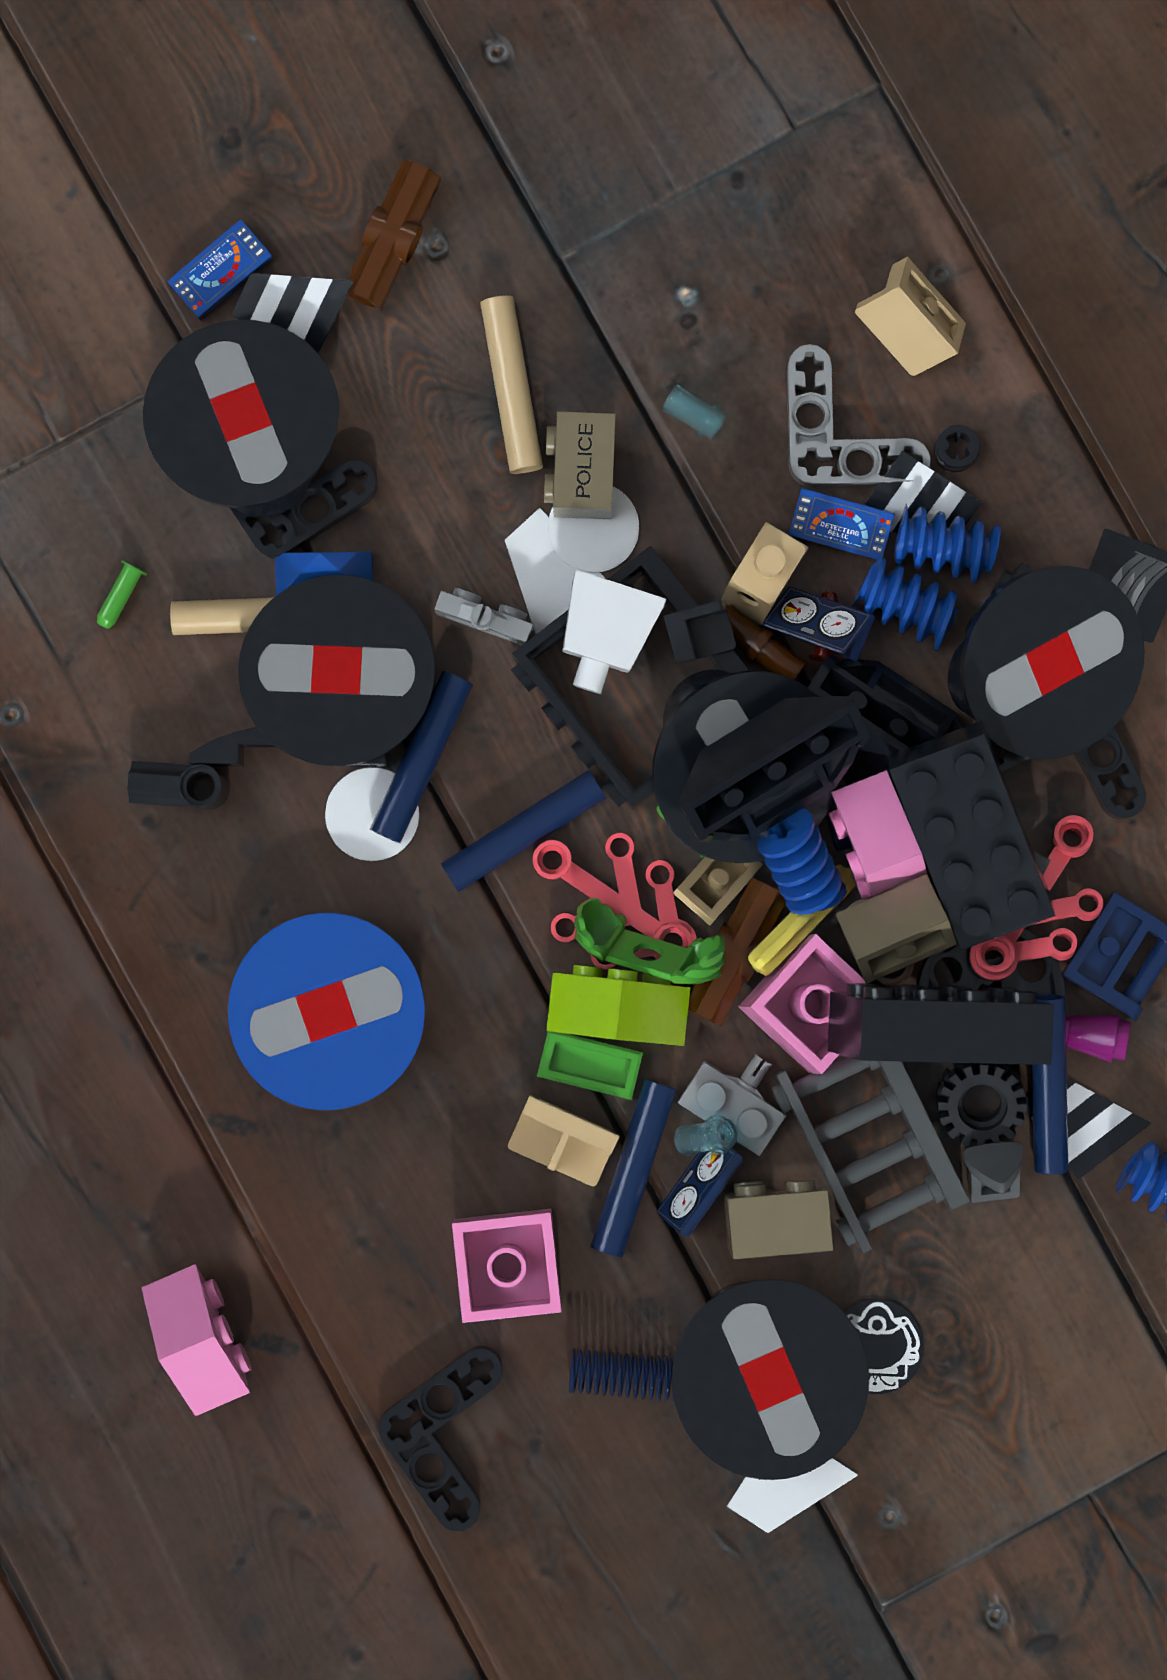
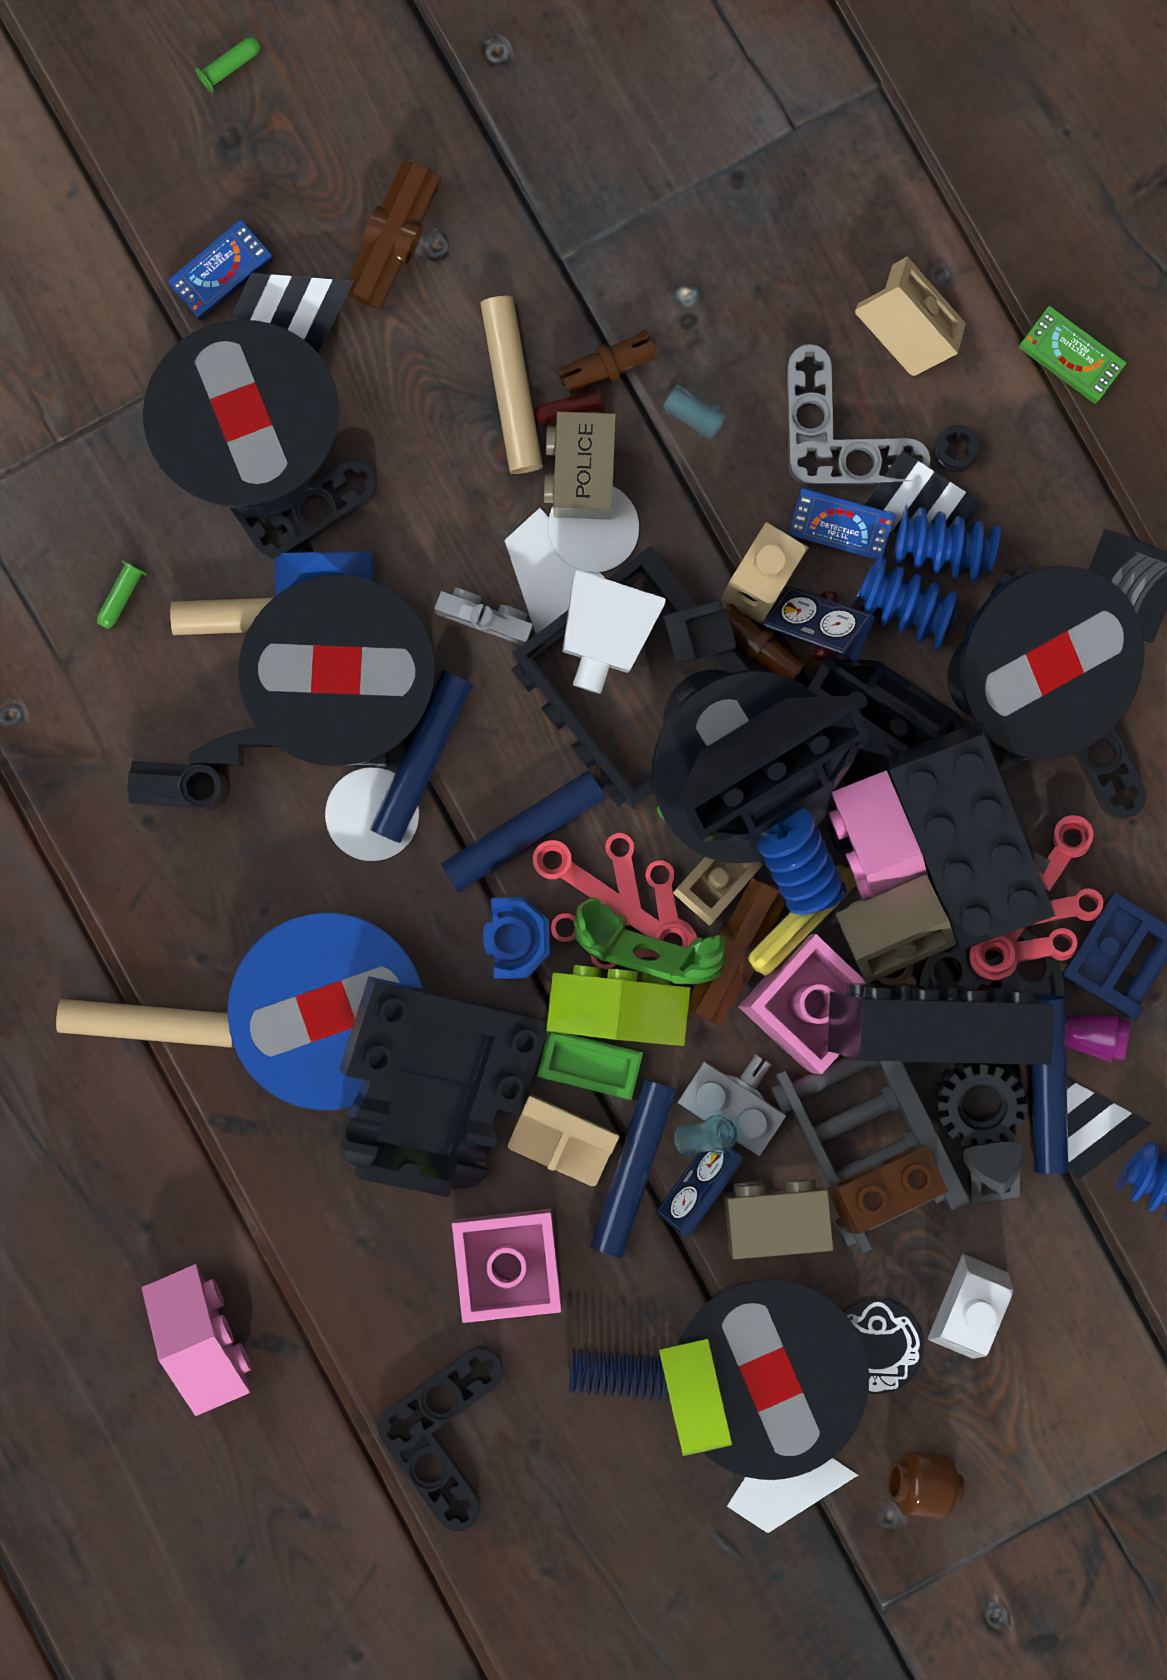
none -> tan piece [56,999,234,1048]
none -> bright green piece [195,37,261,93]
none -> black piece [339,976,548,1198]
none -> blue hair [483,897,551,979]
none -> clear red piece [535,385,605,424]
none -> reddish brown pin [557,330,657,397]
none -> lime slope [659,1339,732,1456]
none -> reddish brown brick [826,1146,948,1234]
none -> reddish brown head [887,1452,965,1519]
none -> white torso [928,1253,1013,1359]
none -> bright green tile [1018,306,1126,404]

